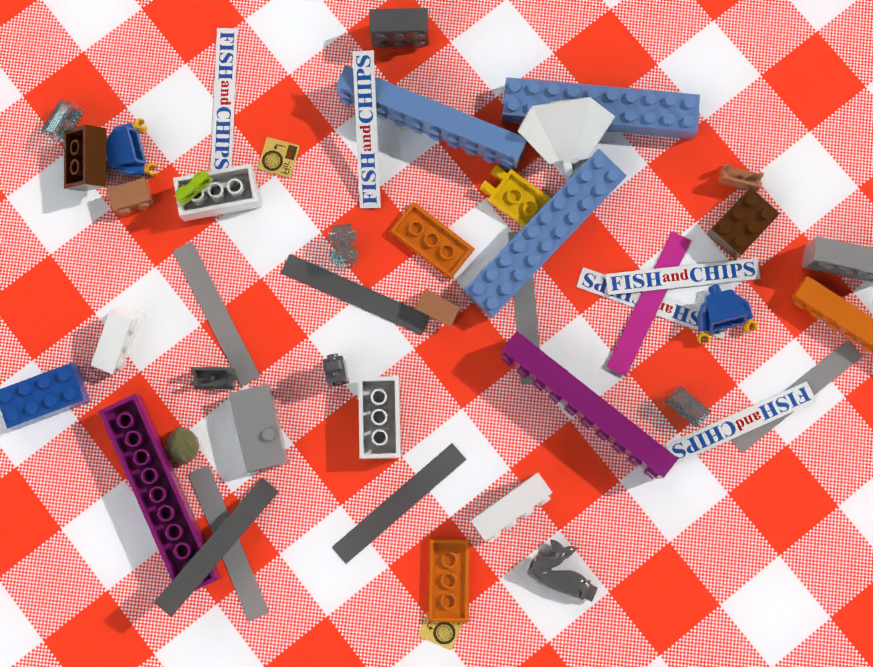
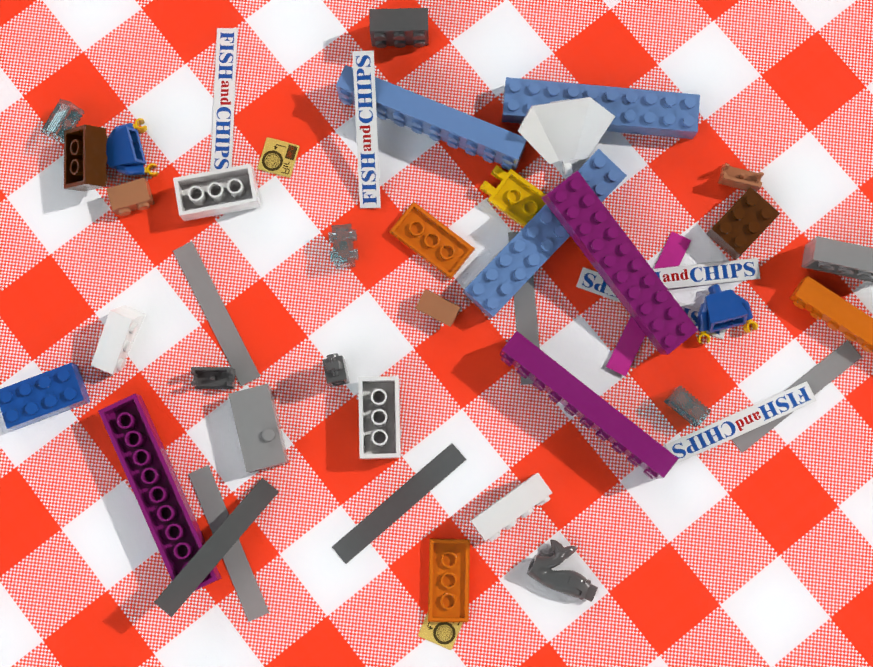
olive hair [165,427,199,464] -> none
lime plate [174,170,213,206] -> none
dark grey sticker [281,254,430,335] -> none
none -> magenta brick [542,170,698,355]

